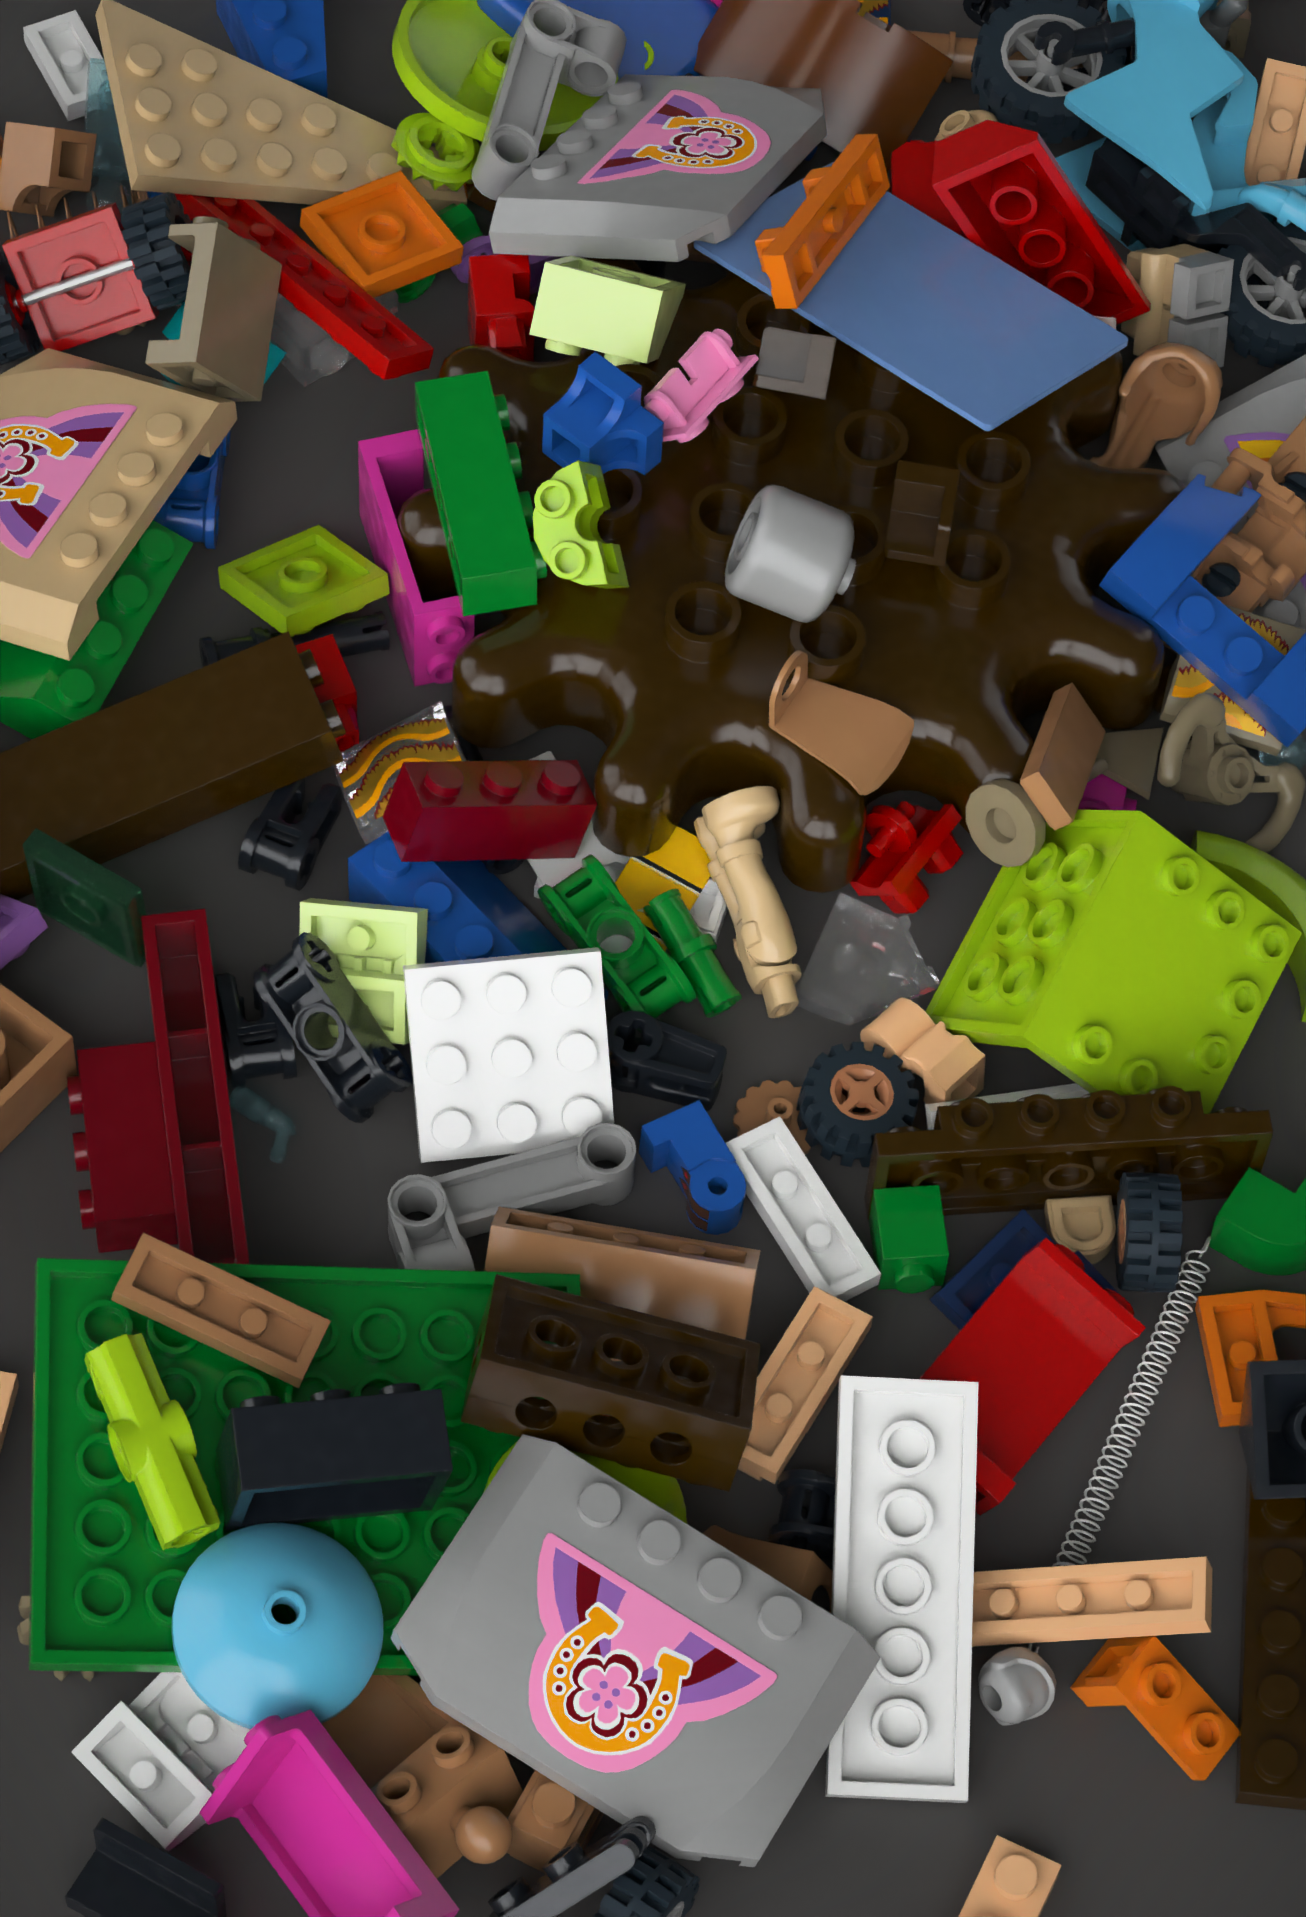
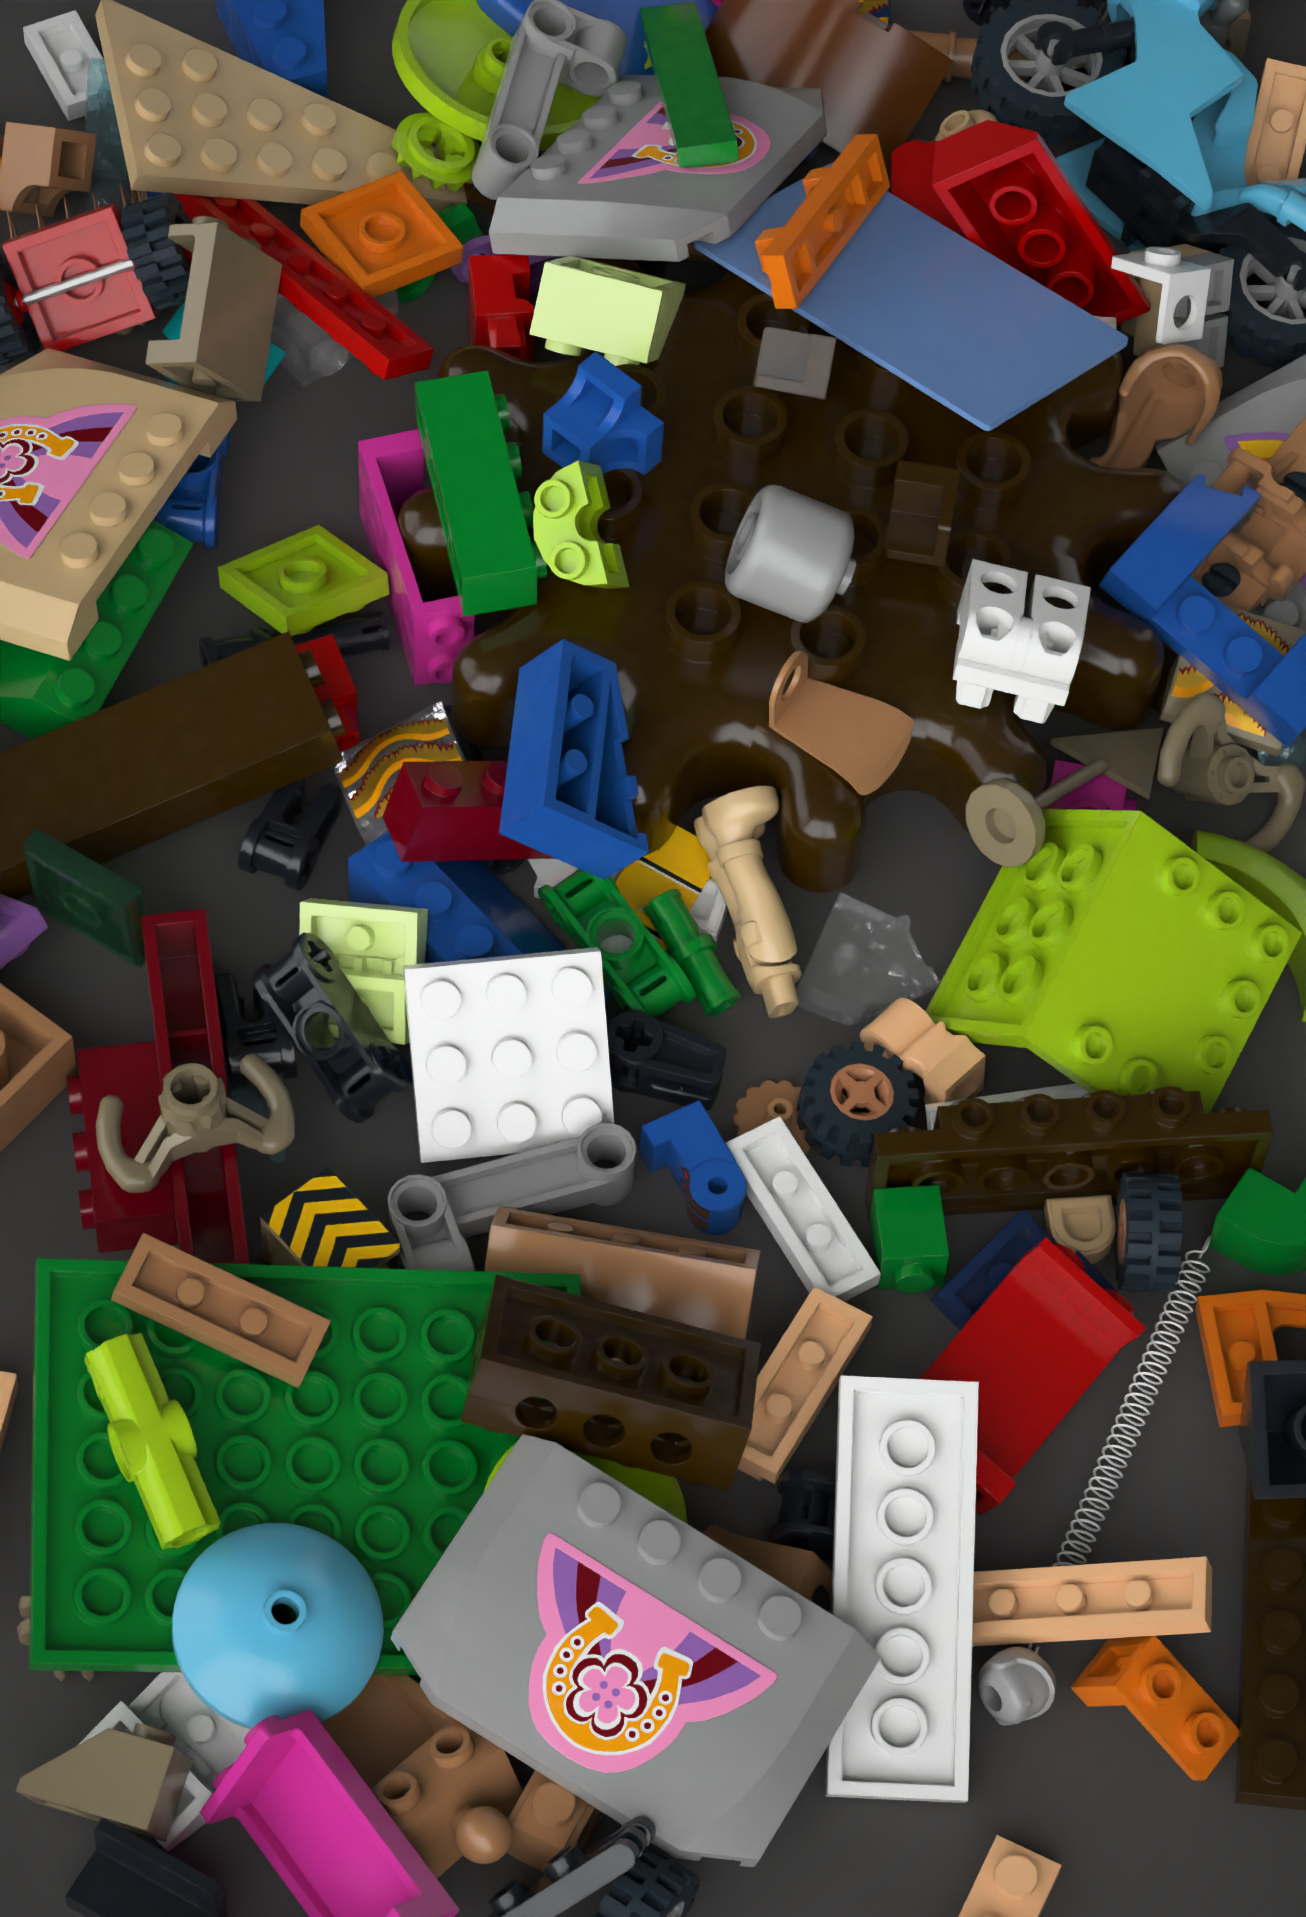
black piece [216,1383,453,1531] -> none
bright pink hinge [643,329,759,443] -> none
red hips [850,801,964,914] -> none
medium nougat tile [1020,682,1106,831] -> none
none -> dark tan slope [16,1723,193,1842]
none -> dark tan piece [95,1054,295,1193]
none -> piece [260,1167,400,1269]
none -> blue wedge [499,639,649,880]
none -> green tile [640,1,739,168]
none -> white hips [952,559,1091,724]
none -> white bracket [1111,247,1211,345]

